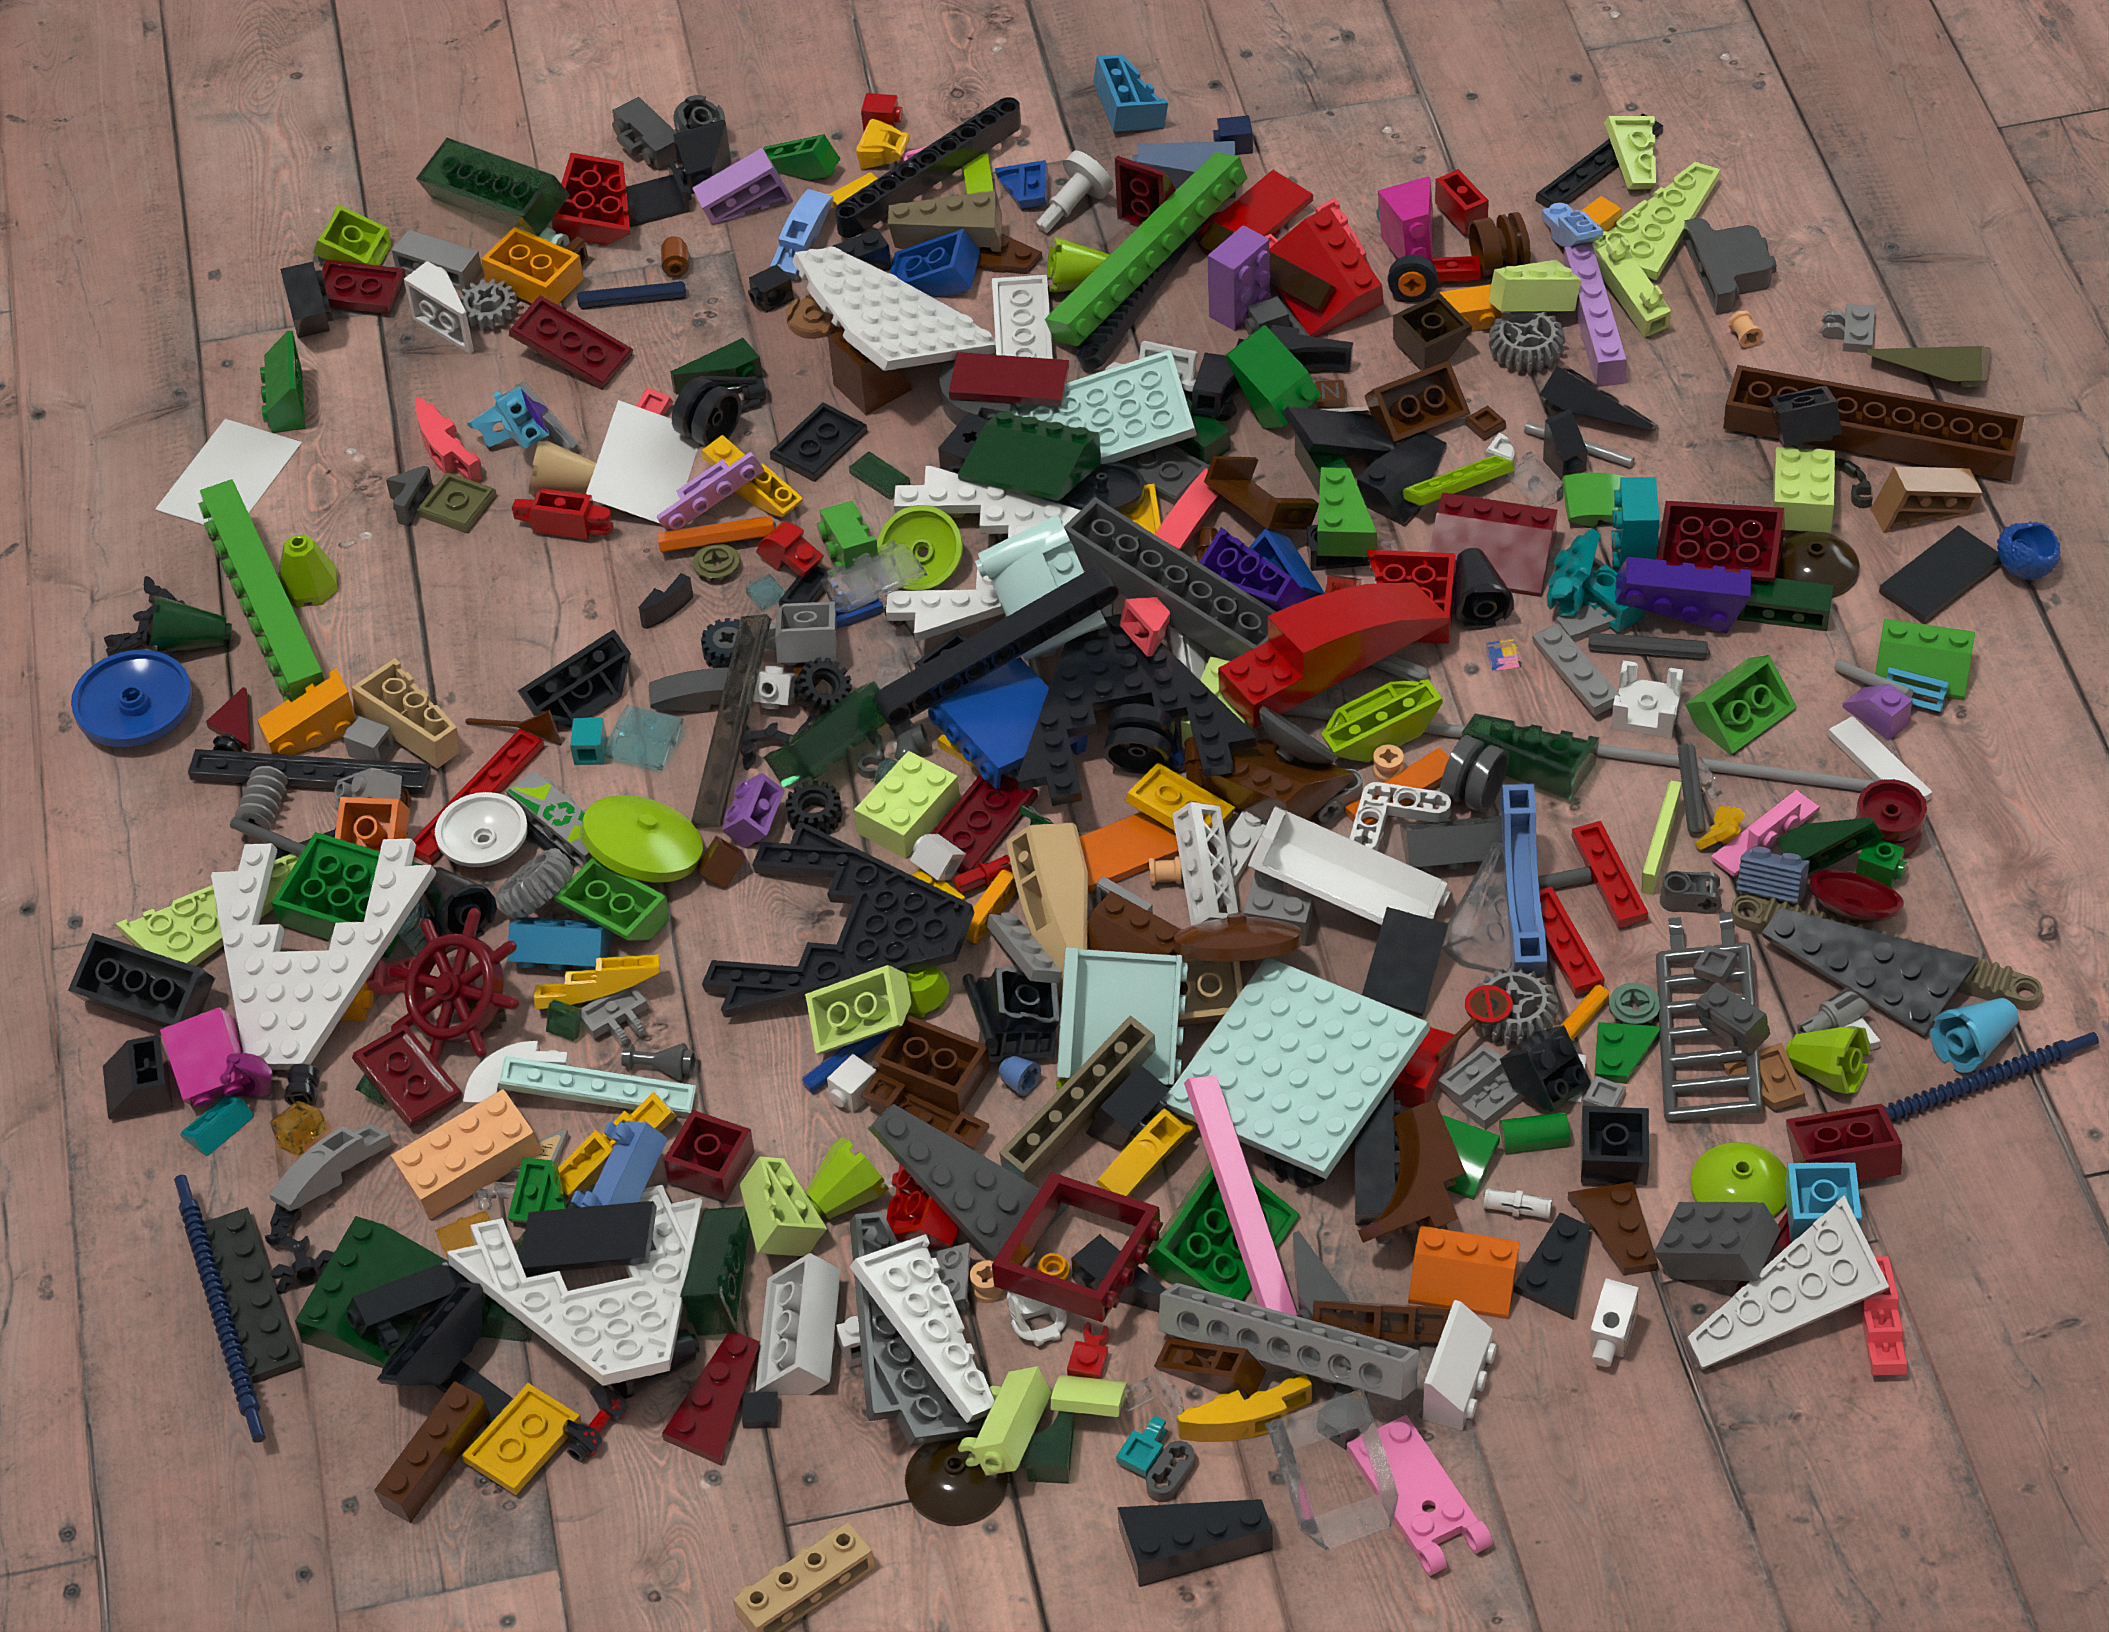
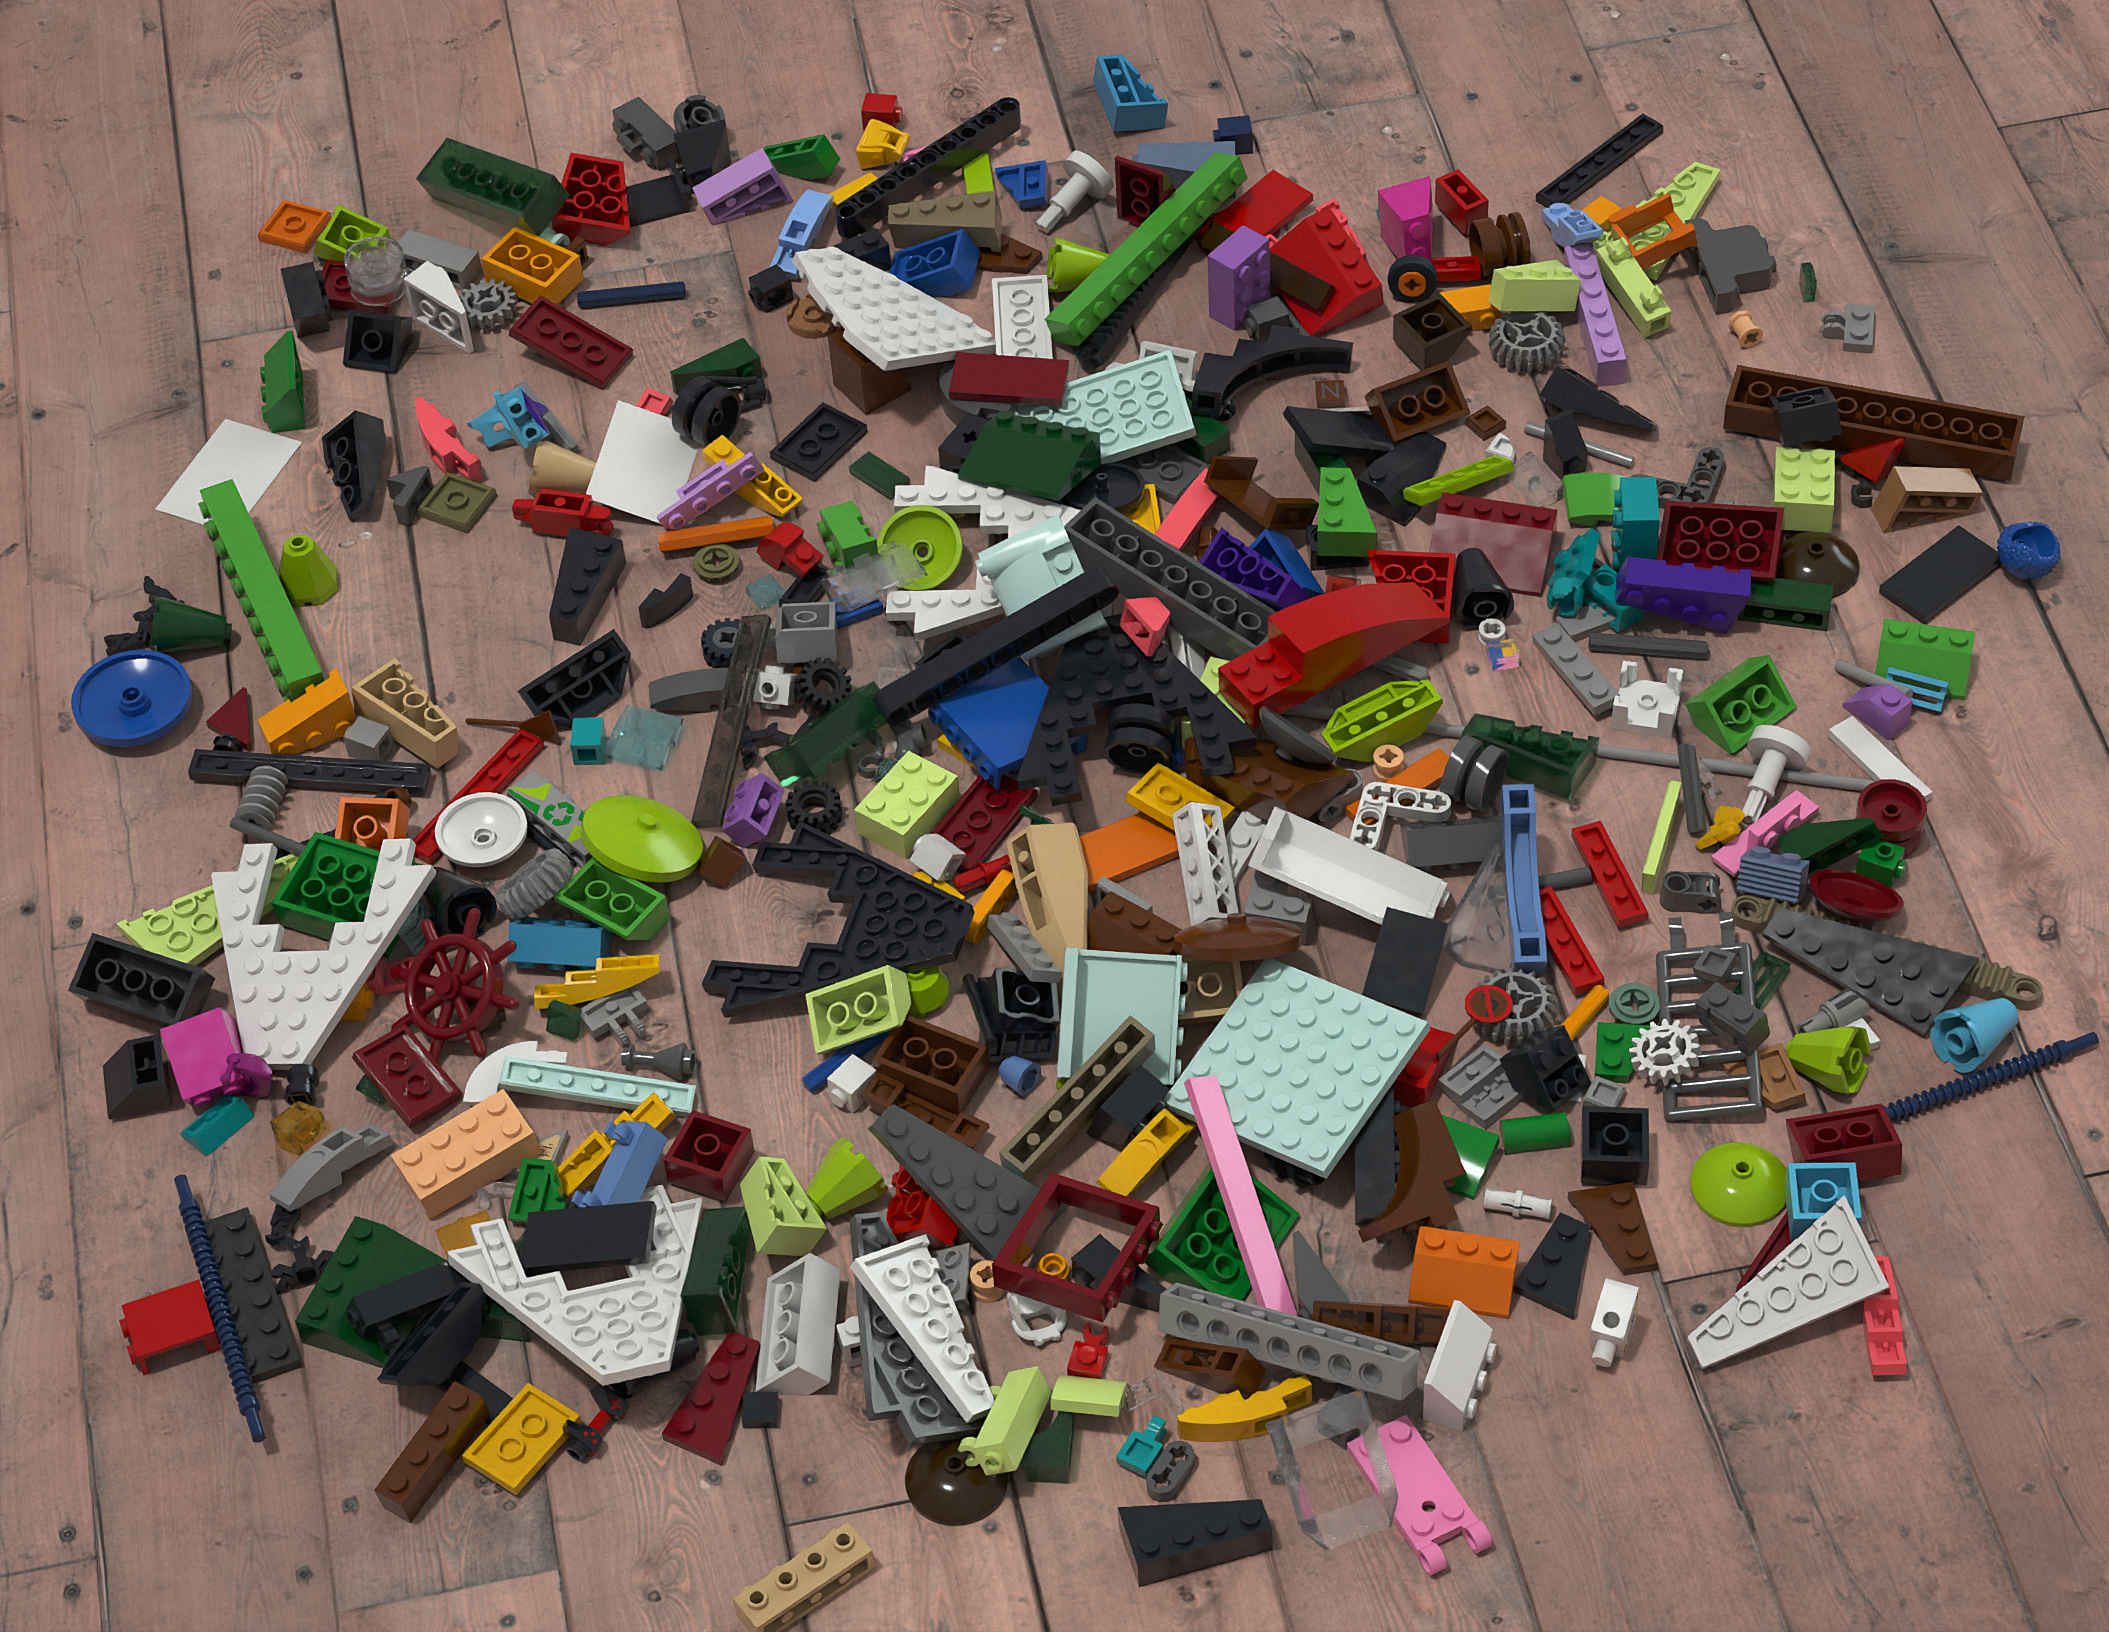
light grey slope [334,767,402,810] -> none
dark orange brick [660,236,689,276] -> none
light nougat bush [1149,856,1182,886] -> none
green slope [1224,325,1321,428] -> none
yellowish green wing [1604,116,1656,190] -> none
dark grey brick [1654,1202,1781,1281] -> none
olive wedge [1867,346,1991,387] -> none
none -> red panel [119,1279,221,1375]
none -> orange tile [257,200,332,254]
none -> black wedge [322,410,386,521]
none -> clear wheel [343,236,408,306]
none -> black slope [343,310,413,372]
none -> black wedge [549,527,627,646]
none -> white bush [1478,619,1505,648]
none -> orange piece [1608,193,1698,270]
none -> white gear [1629,1019,1702,1086]
none -> dark grey beam [1630,447,1724,509]
none -> clear green tile [1733,950,1791,1010]
none -> white piece [1742,725,1811,823]
none -> clear green tile [1799,262,1817,302]
none -> red slope [1840,437,1905,483]

